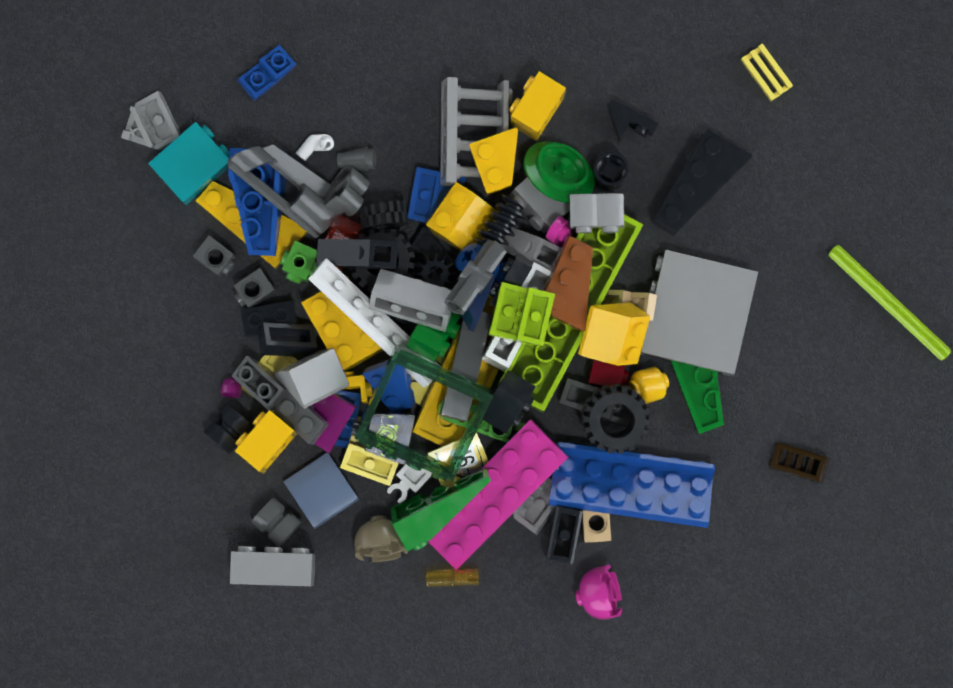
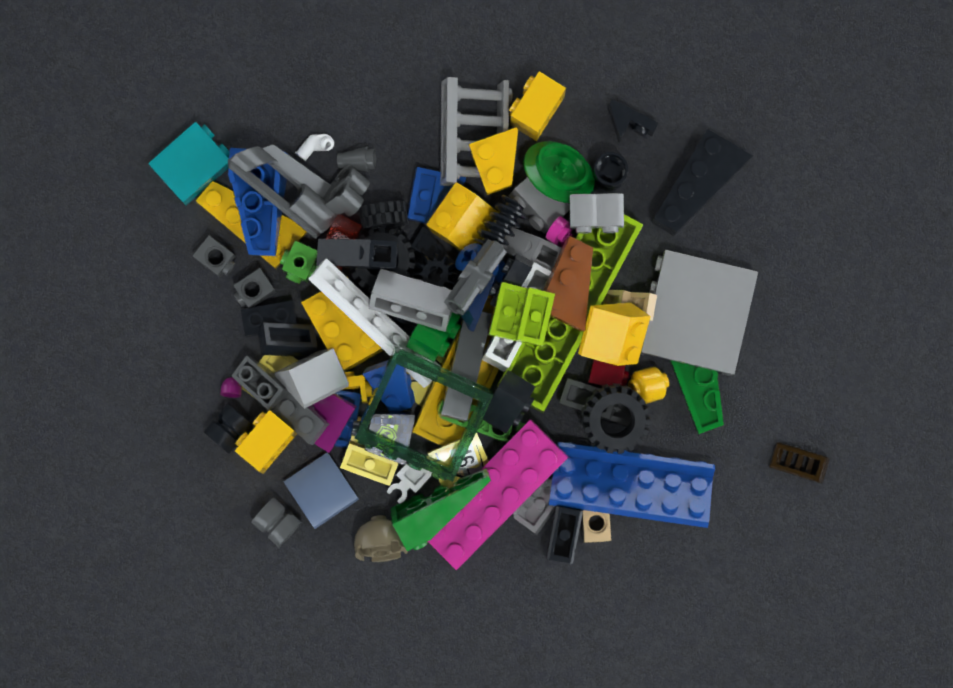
light grey slope [121,91,181,150] -> none
light grey brick [230,546,315,586] -> none
blue slope [238,45,296,101] -> none
clear yellow axle [426,567,479,588] -> none
dark pink cylinder [576,565,622,619] -> none
light yellow tile [741,43,793,102] -> none
lime axle [828,245,951,360] -> none

